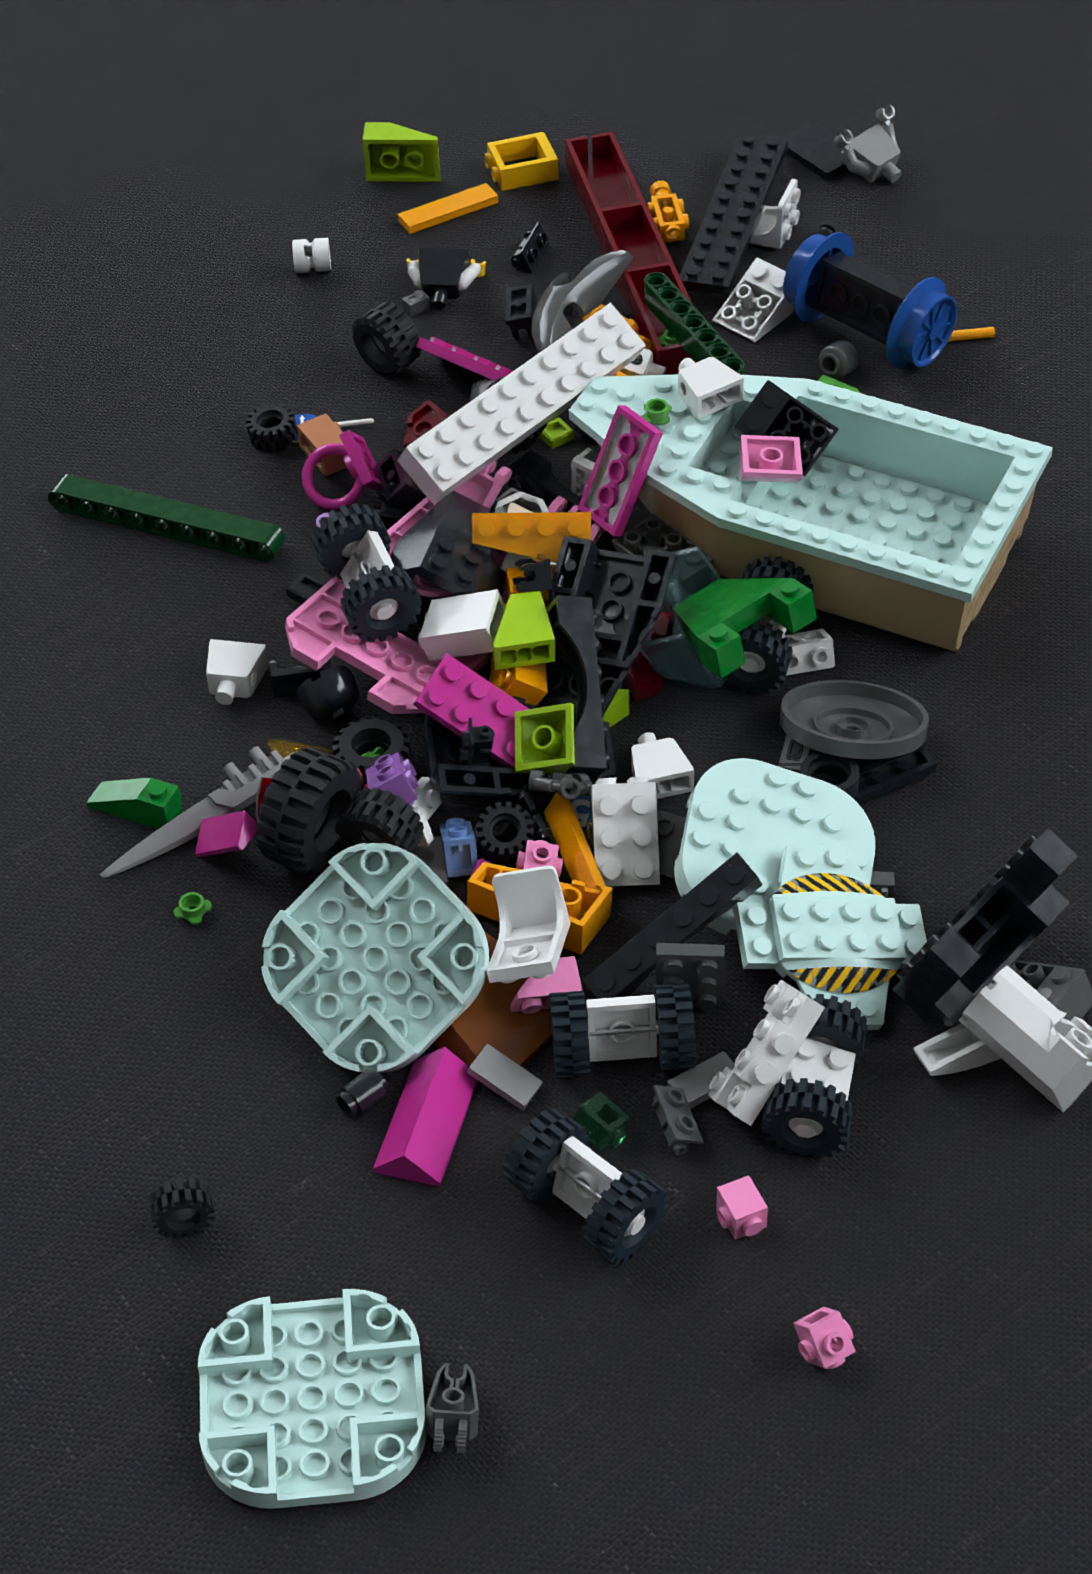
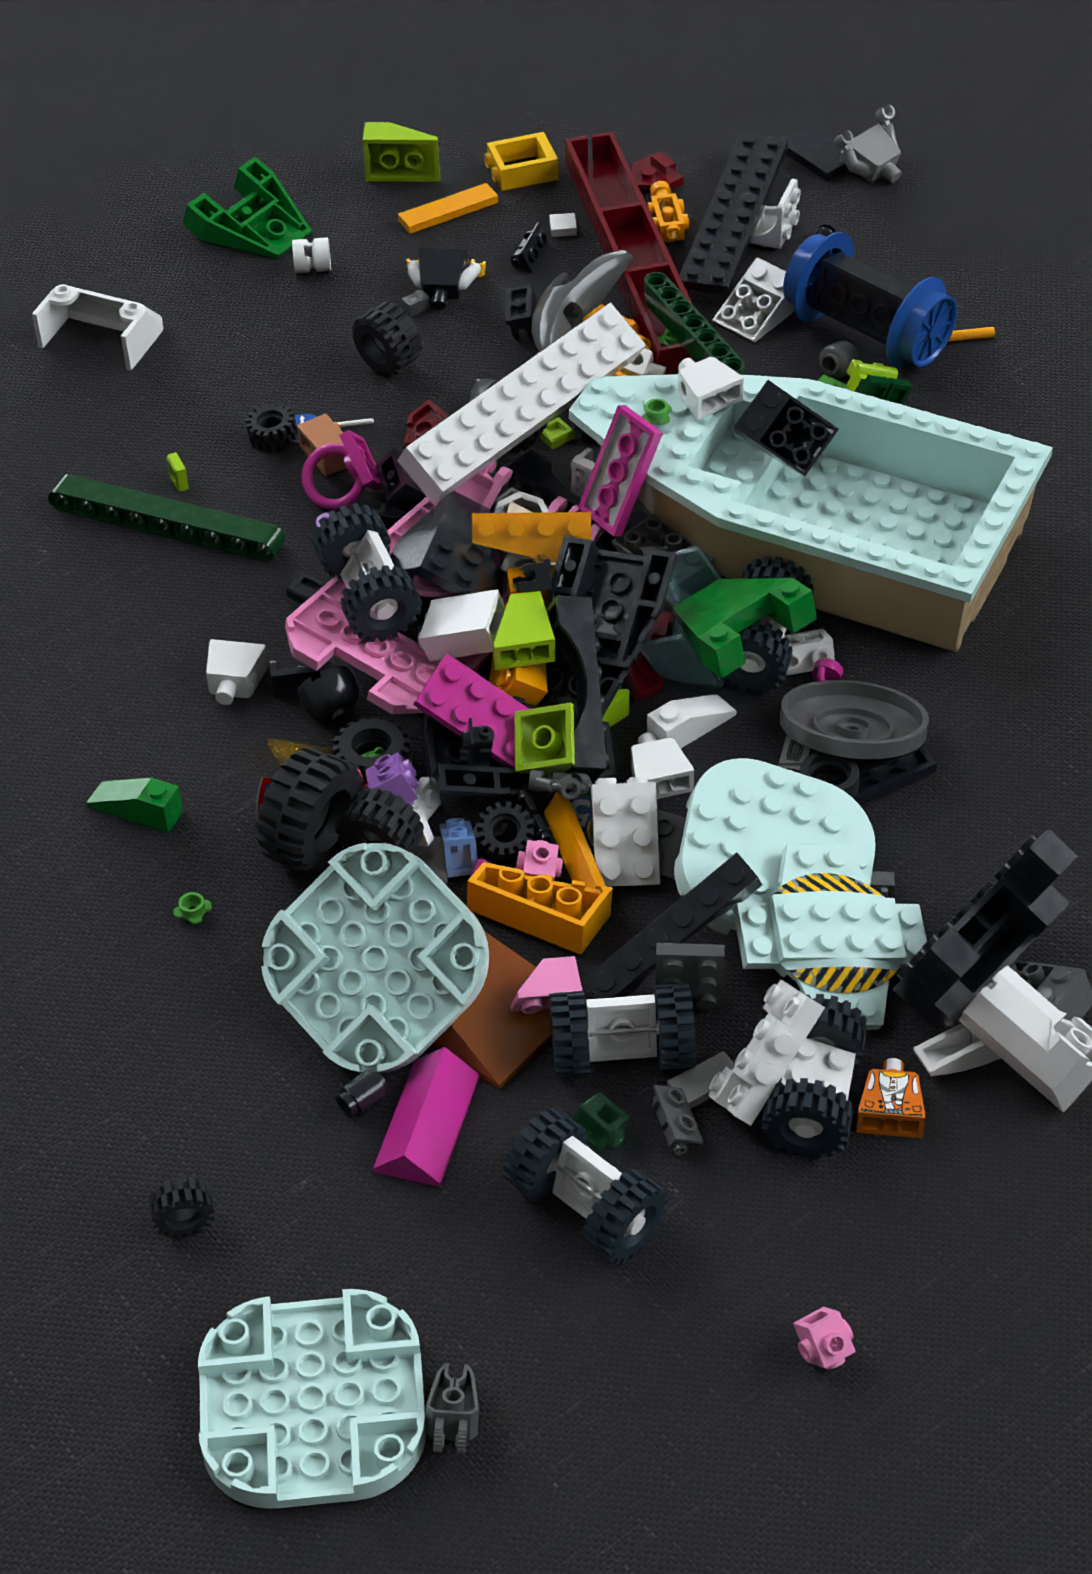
light grey piece [100,746,294,878] -> none
dark pink slope [195,811,258,857] -> none
dark pink piece [416,336,513,381] -> none
light grey tile [467,1043,543,1111] -> none
white bracket [486,865,571,983] -> none
bright pink brick [716,1175,768,1240] -> none
bright pink slope [739,435,803,483] -> none
none -> white windscreen [32,284,164,371]
none -> lime tile [166,452,189,492]
none -> green wedge [183,157,312,258]
none -> white tile [549,213,577,237]
none -> dark red plate [632,152,684,190]
none -> white slope [647,694,737,749]
none -> dark pink tile [812,658,843,681]
none -> hips [846,359,913,405]
none -> orange torso [857,1058,925,1138]

